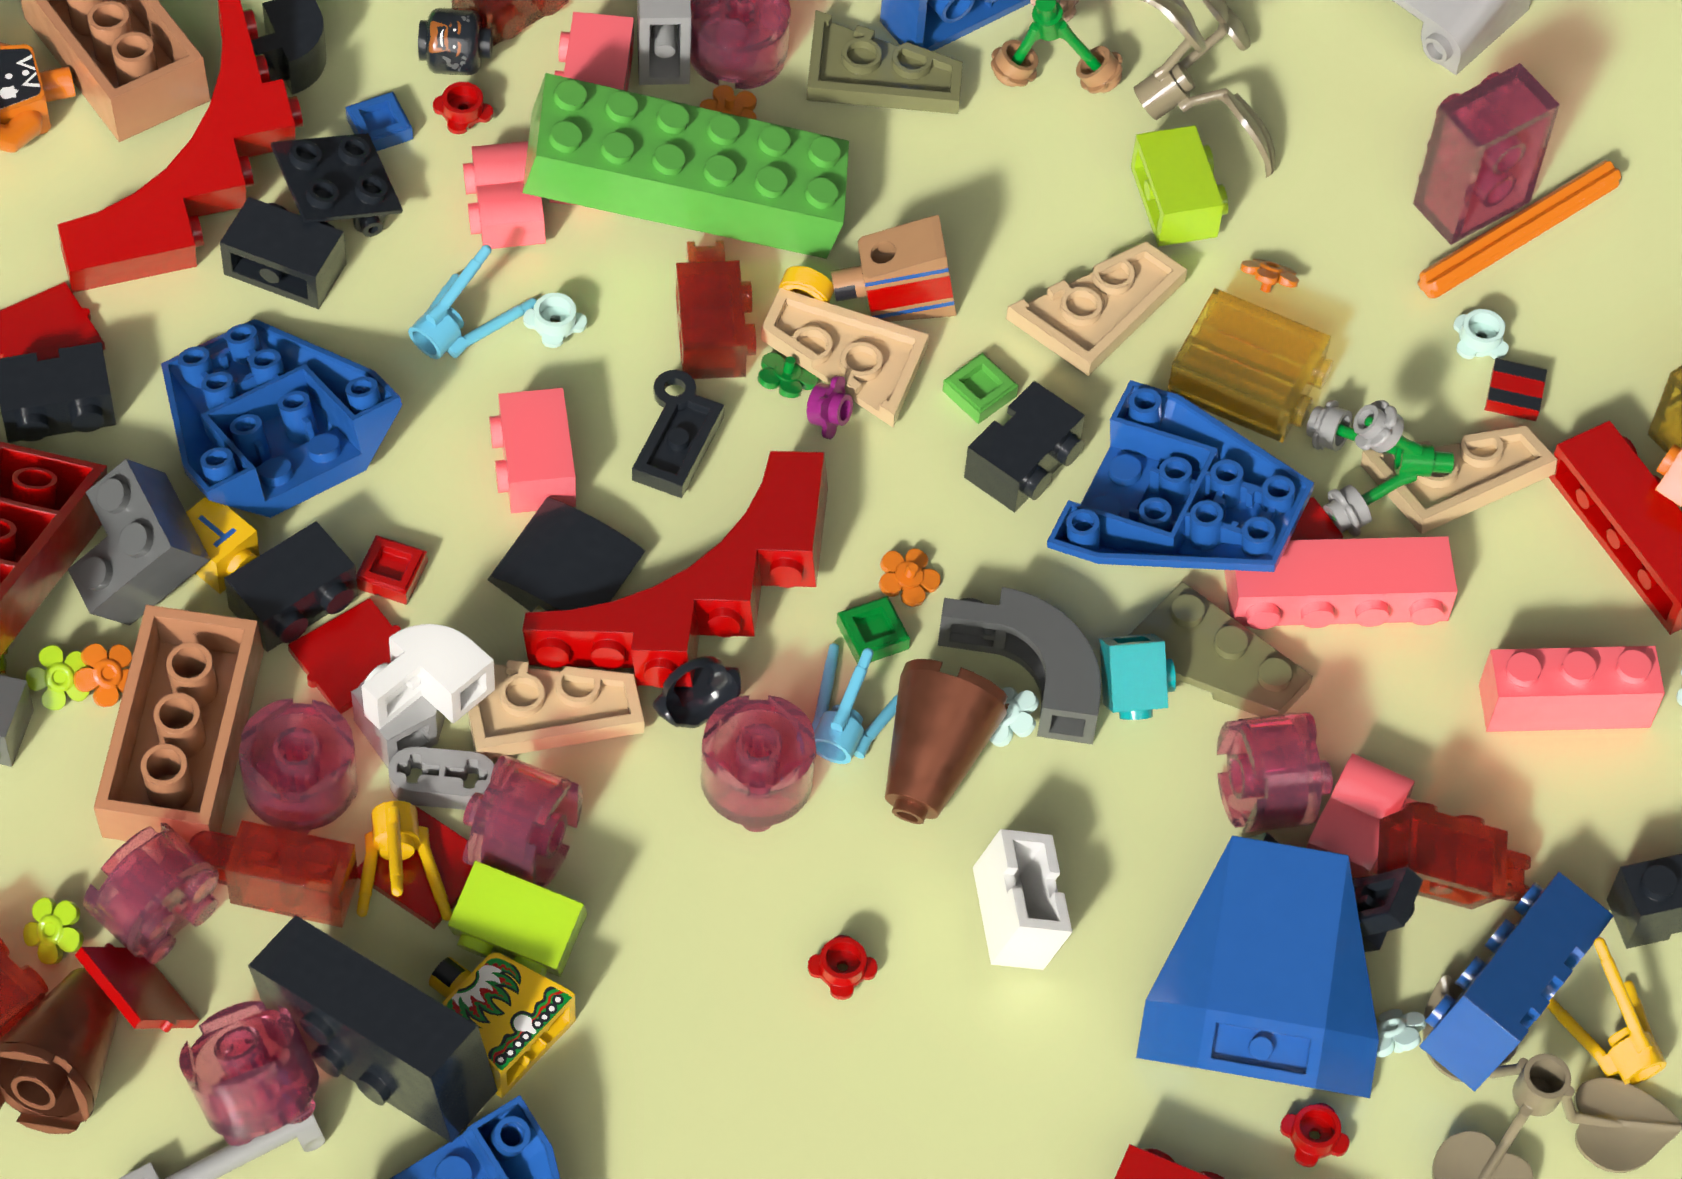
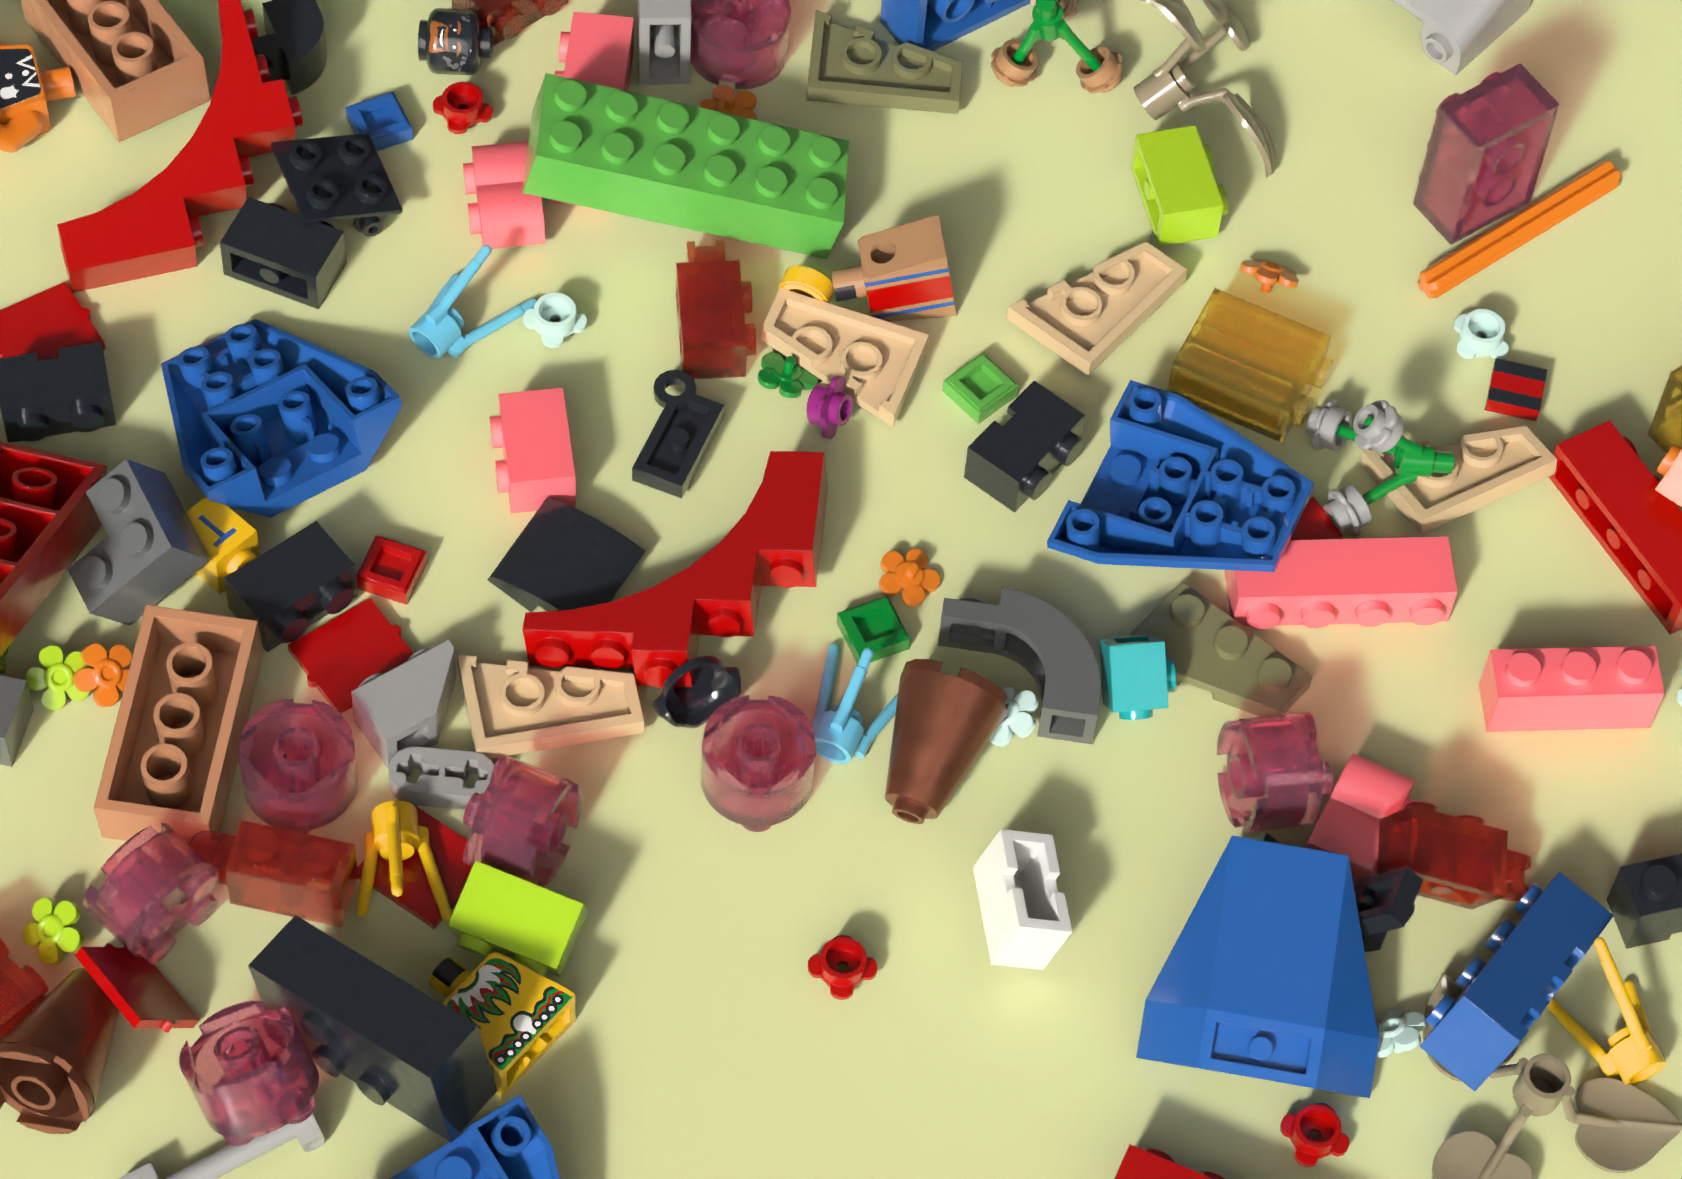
white brick [361,624,495,730] -> none

